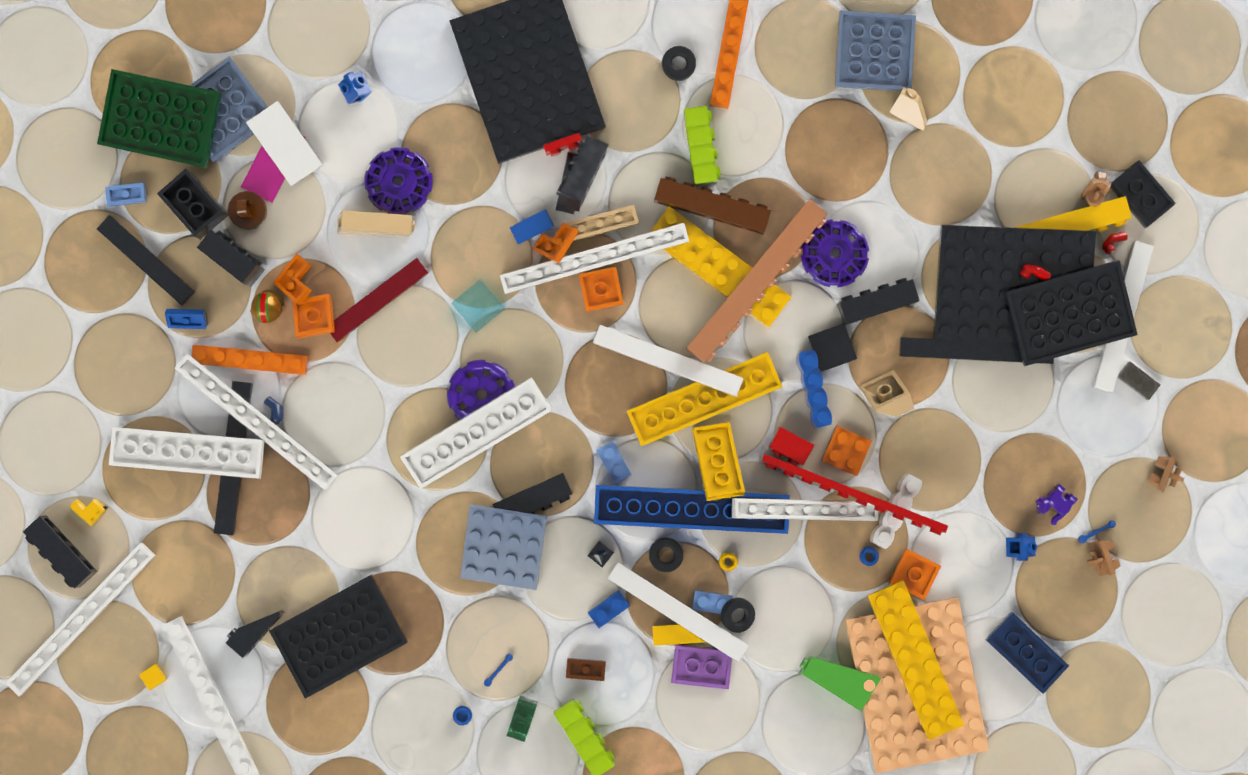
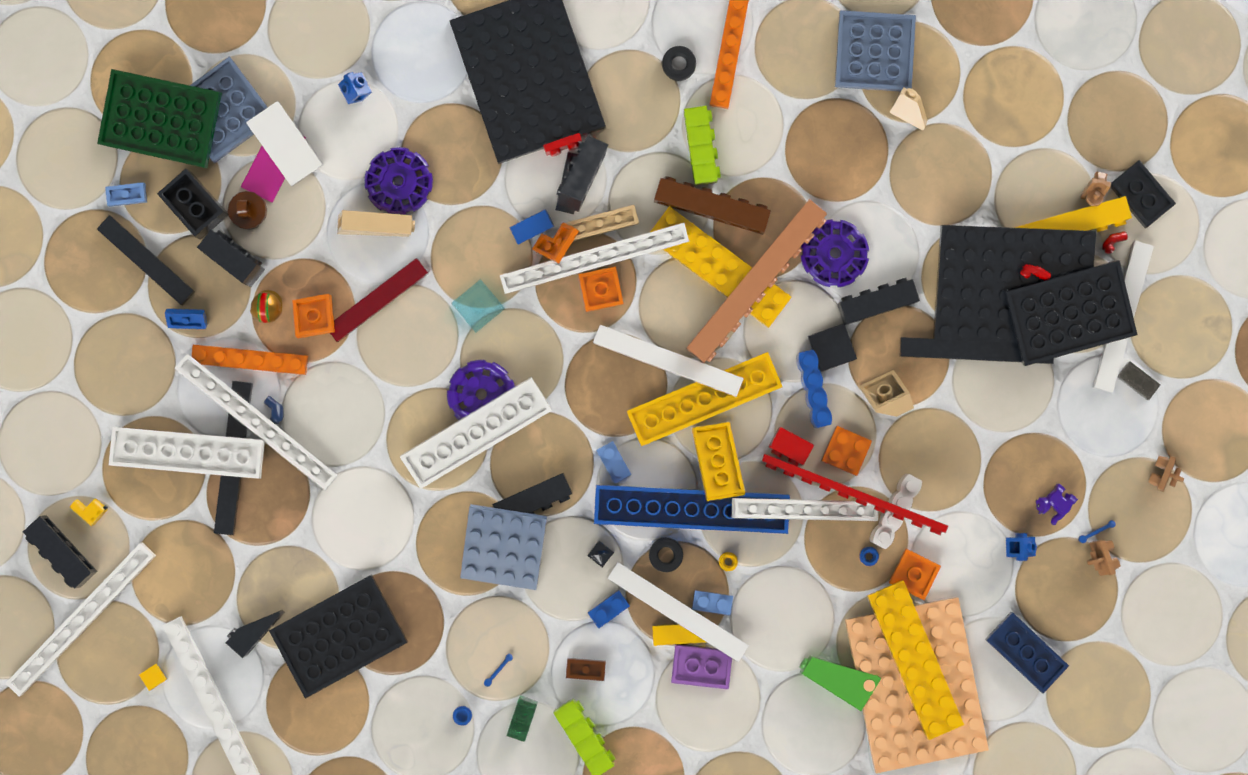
orange plate [273,253,312,305] -> none
black tyre [721,597,755,633] -> none

